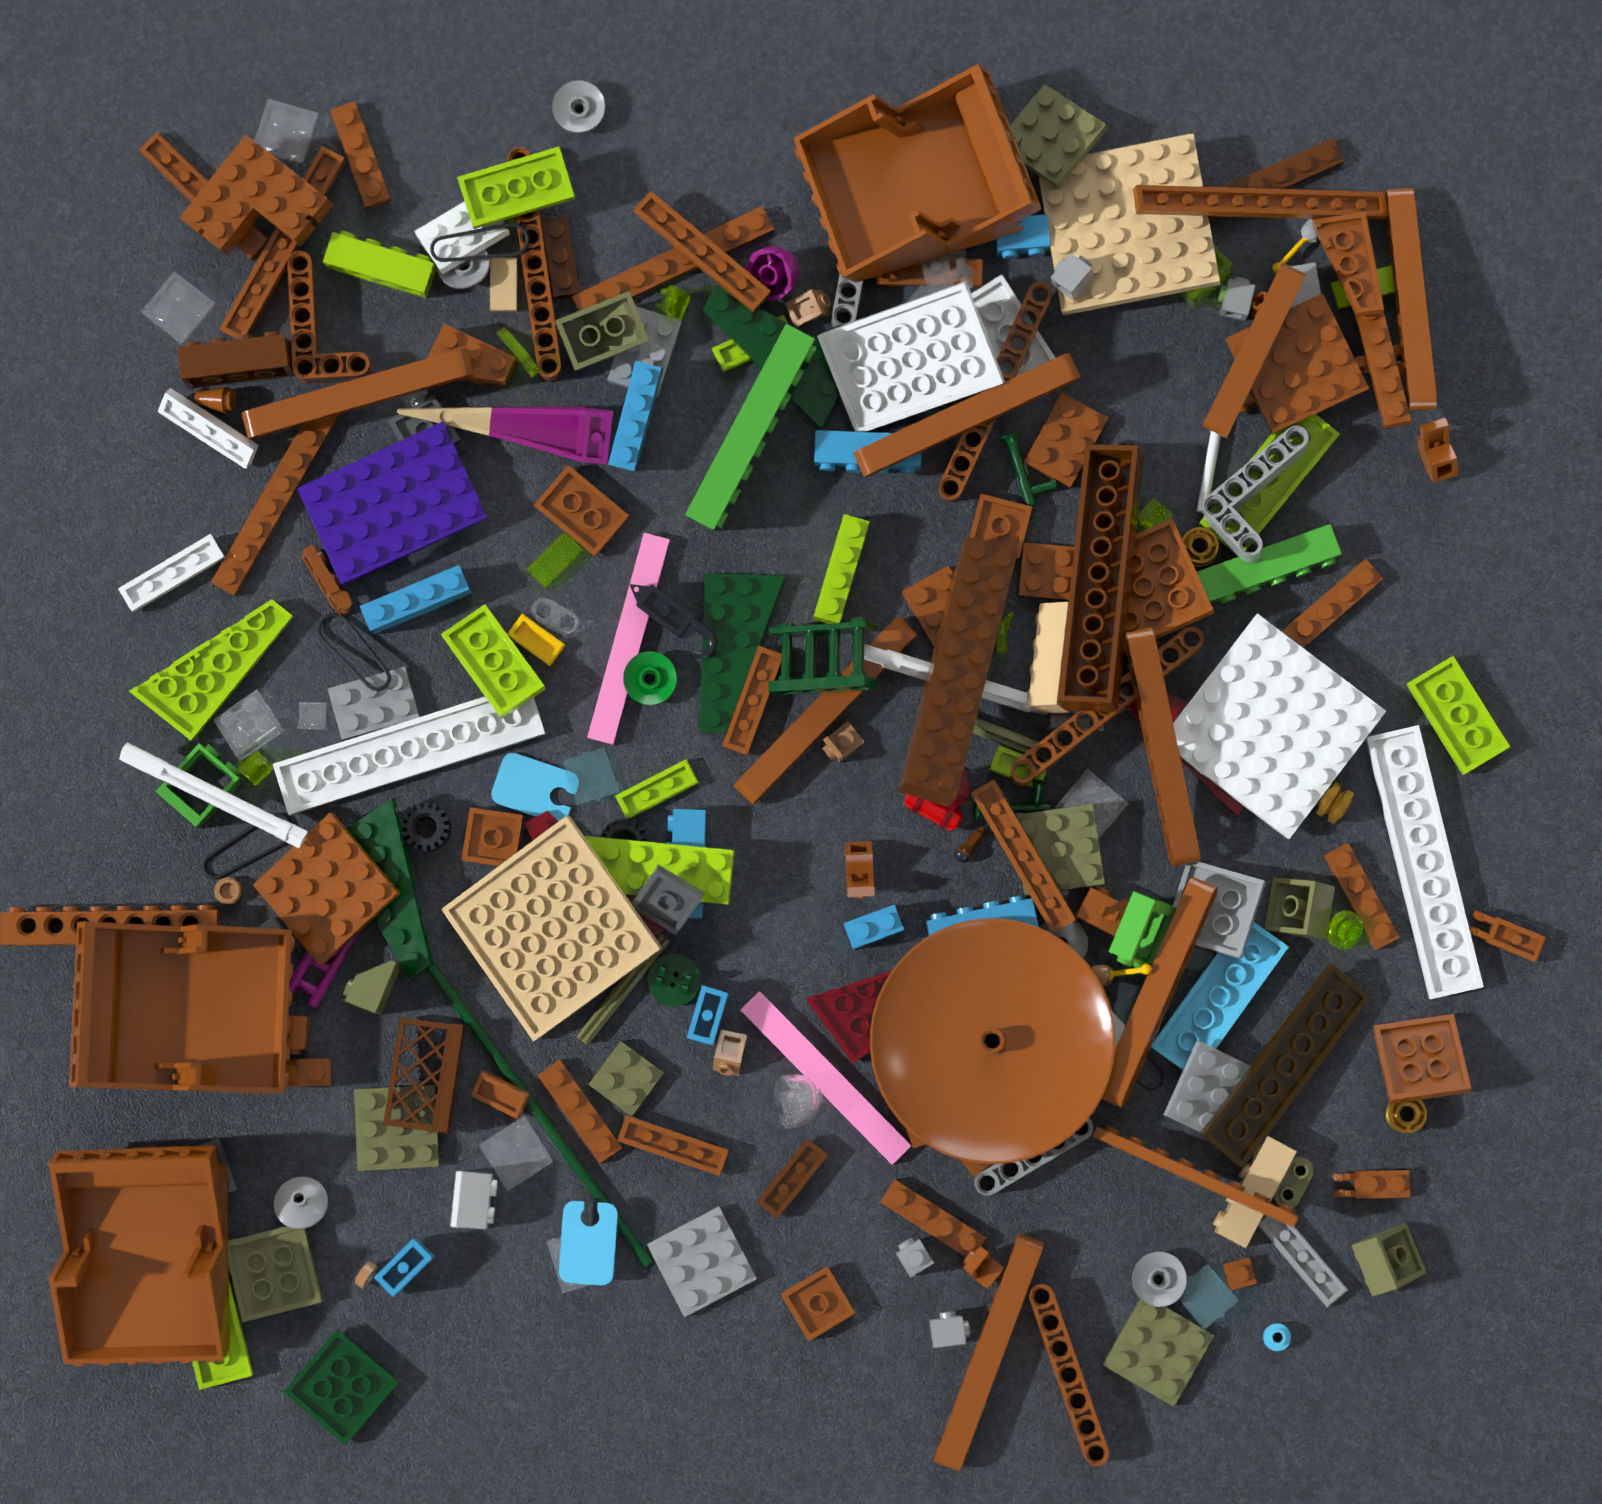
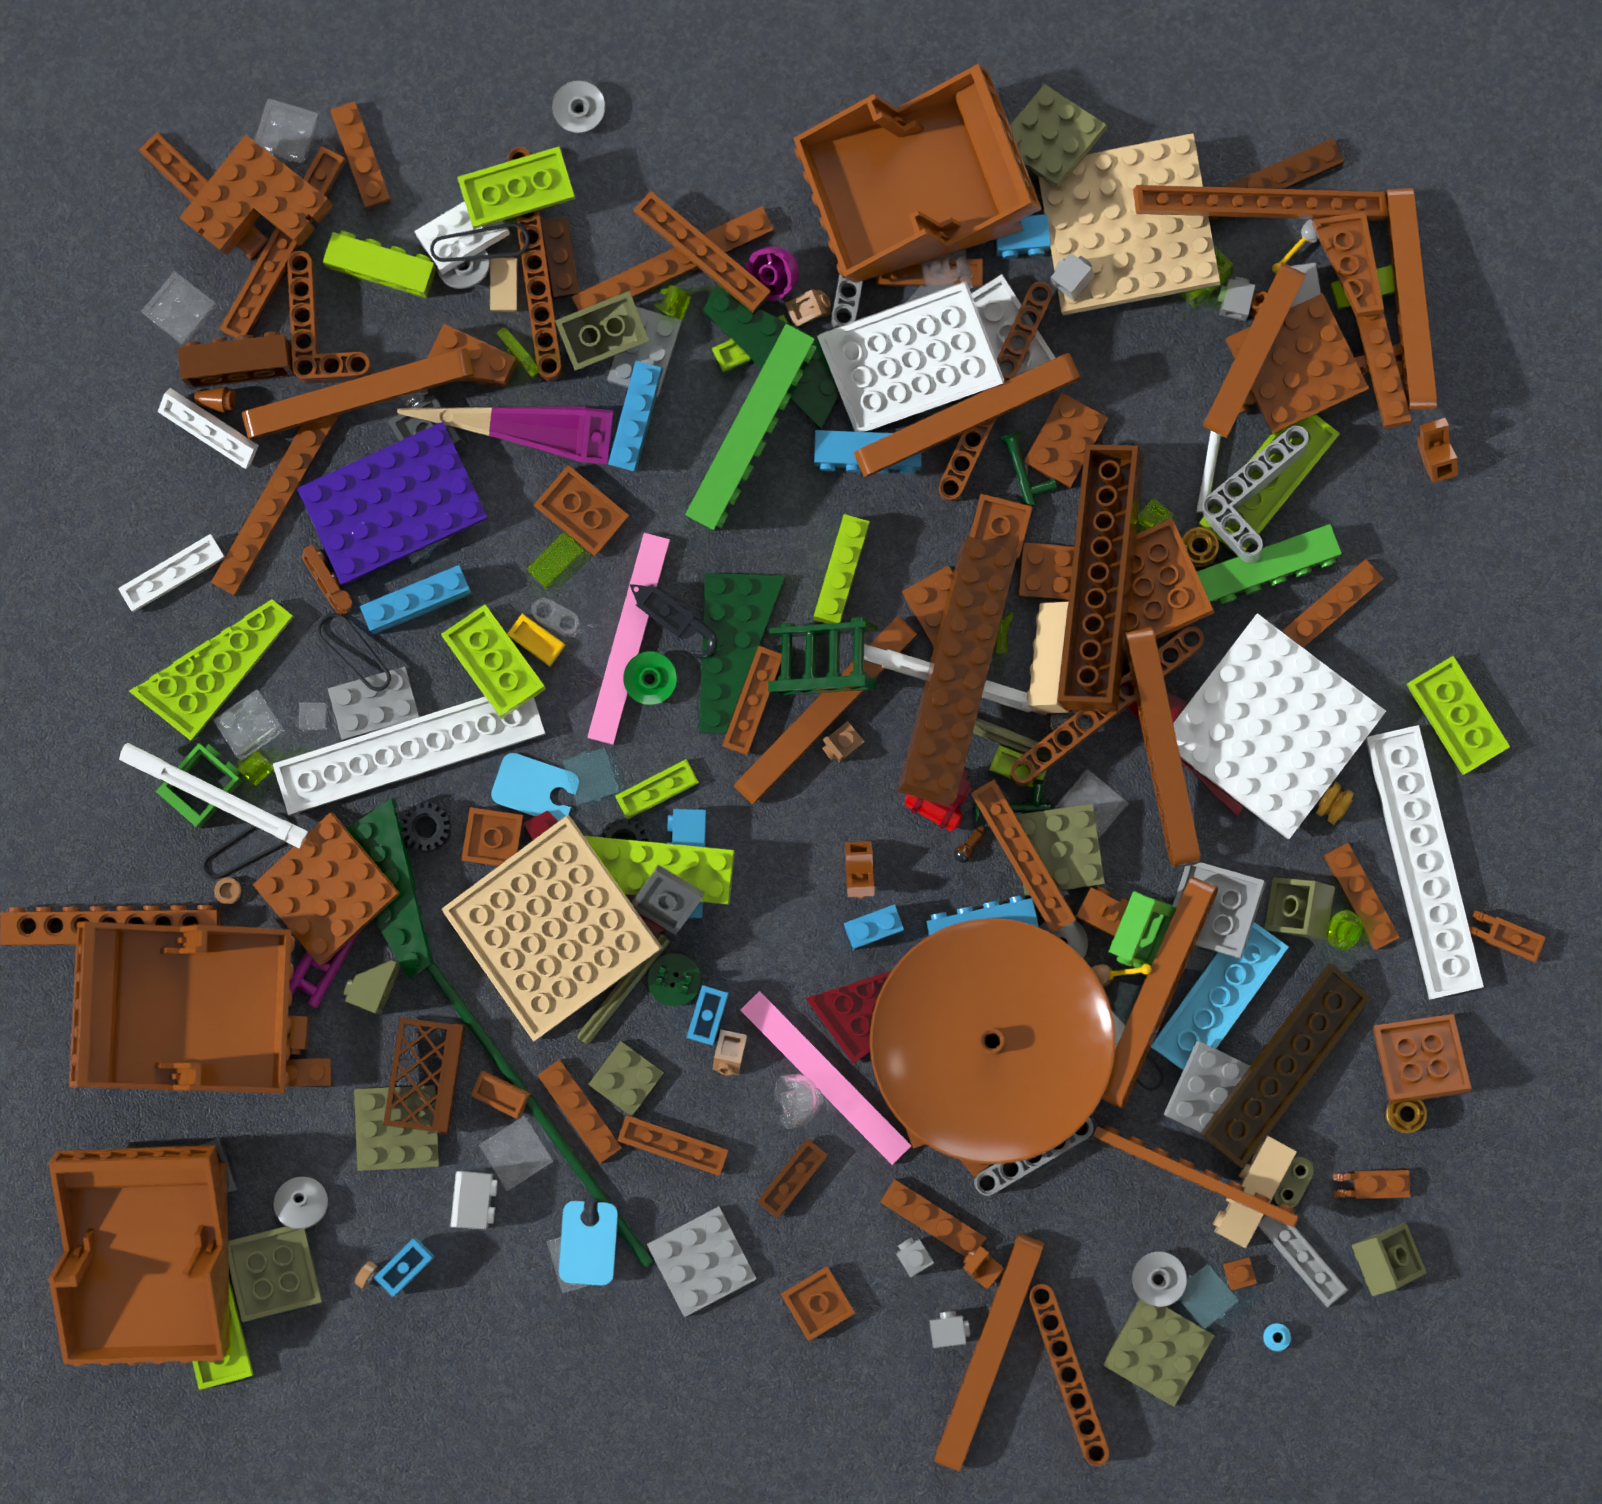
dark green plate [284,1329,399,1446] -> none

